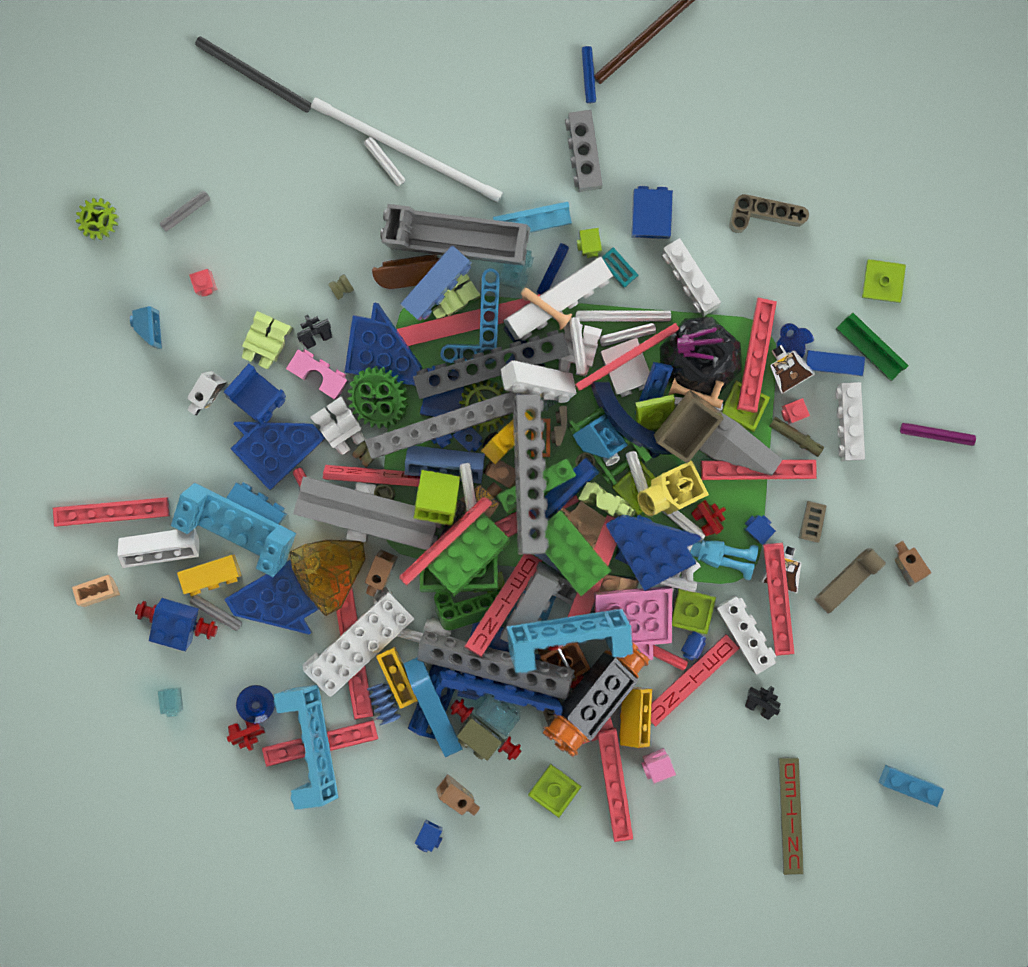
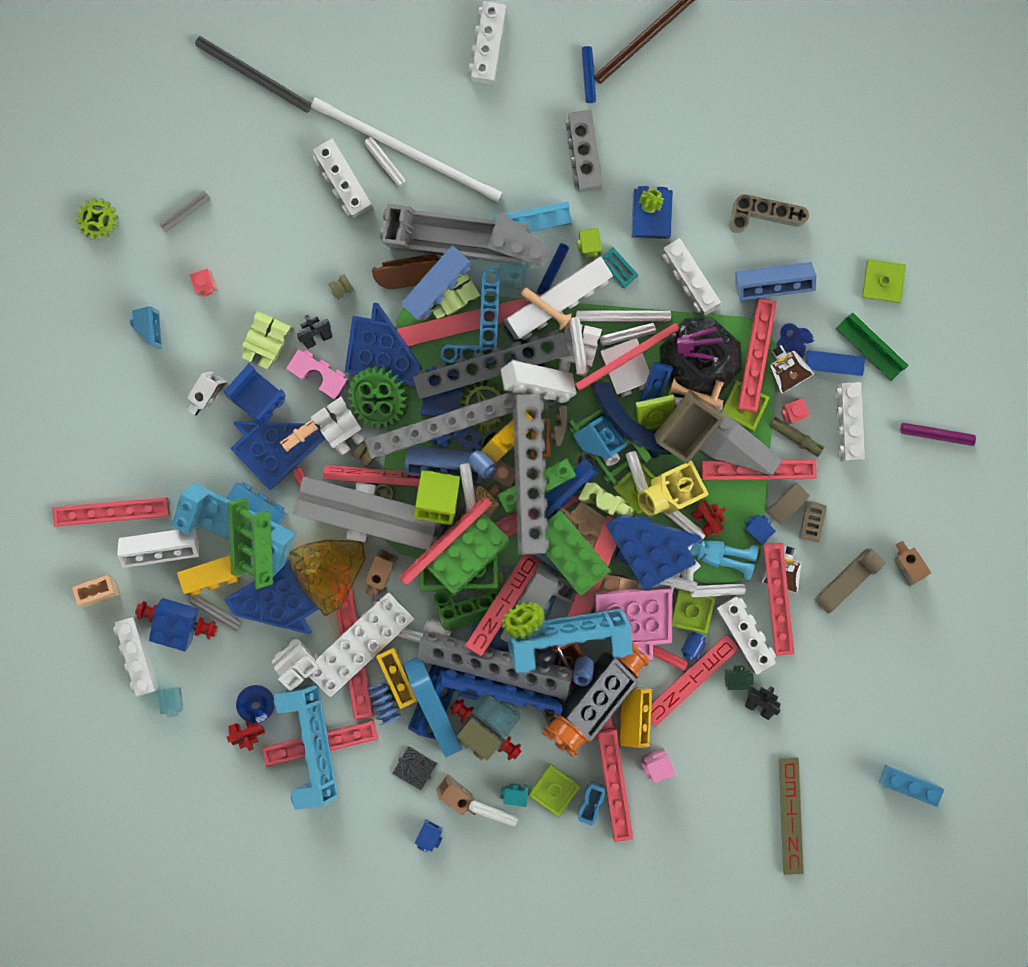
none -> white brick [113,616,159,697]
none -> bright green fence [227,498,273,589]
none -> white hips [271,639,319,692]
none -> light nougat pin [280,419,318,452]
none -> white brick [313,138,373,219]
none -> dark grey piece [392,746,437,790]
none -> white brick [468,1,506,85]
none -> medium blue brick [468,450,497,479]
none -> white axle [469,801,518,827]
none -> light grey wing [487,211,549,267]
none -> teal brick [500,784,529,807]
none -> lime gear [502,601,545,639]
none -> black piece [534,646,557,667]
none -> medium blue brick [573,657,594,686]
none -> dark azure brick [577,781,605,826]
none -> lime gear [639,189,664,213]
none -> white axle [690,583,746,597]
none -> clear green brick [725,665,754,690]
none -> medium blue brick [735,262,816,301]
none -> dark tan slope [768,482,810,524]

